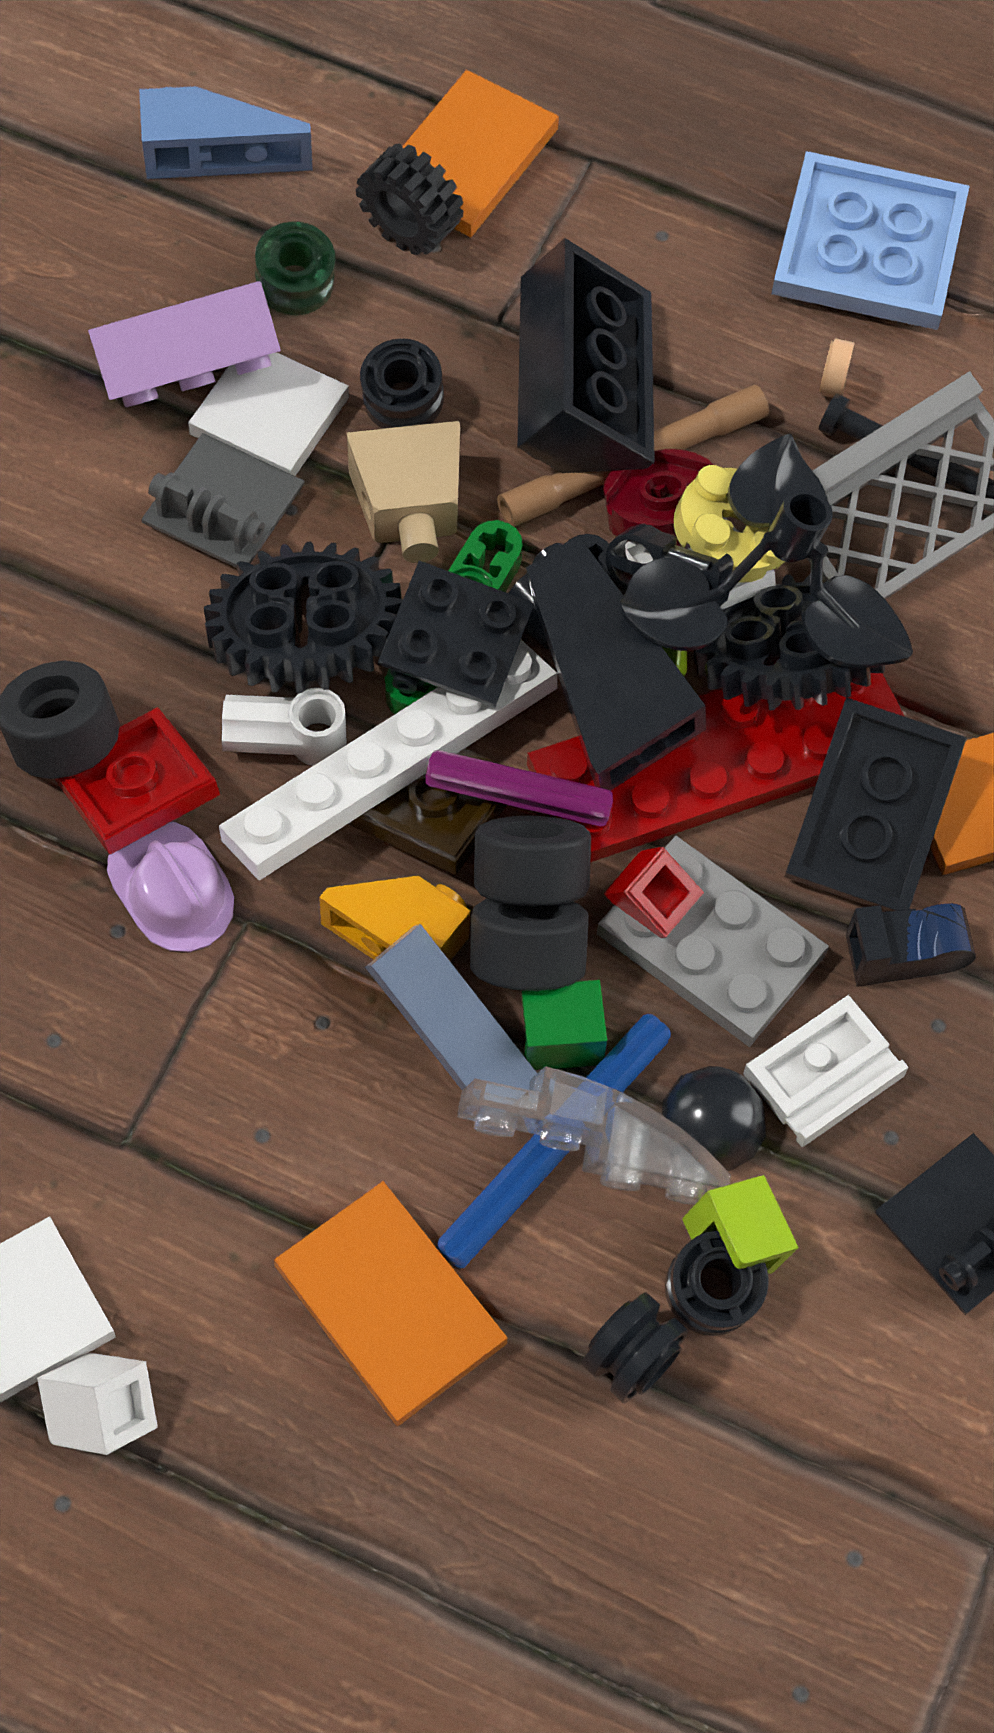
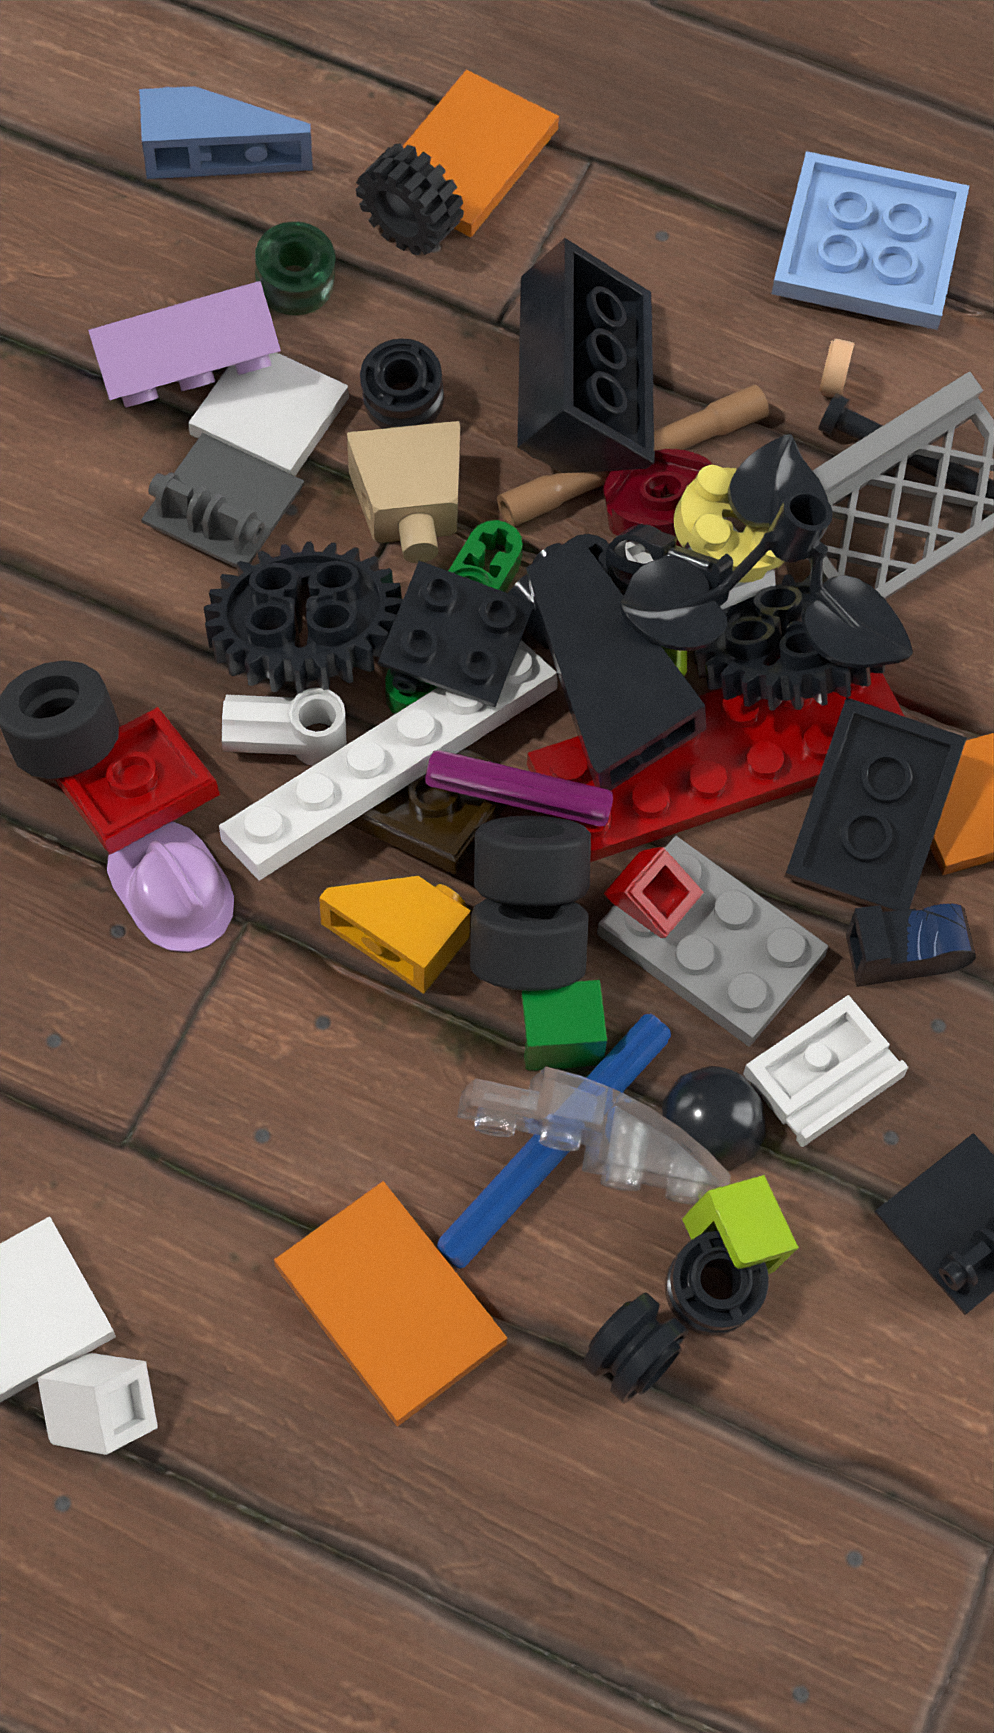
sand blue tile [365,924,541,1121] -> none

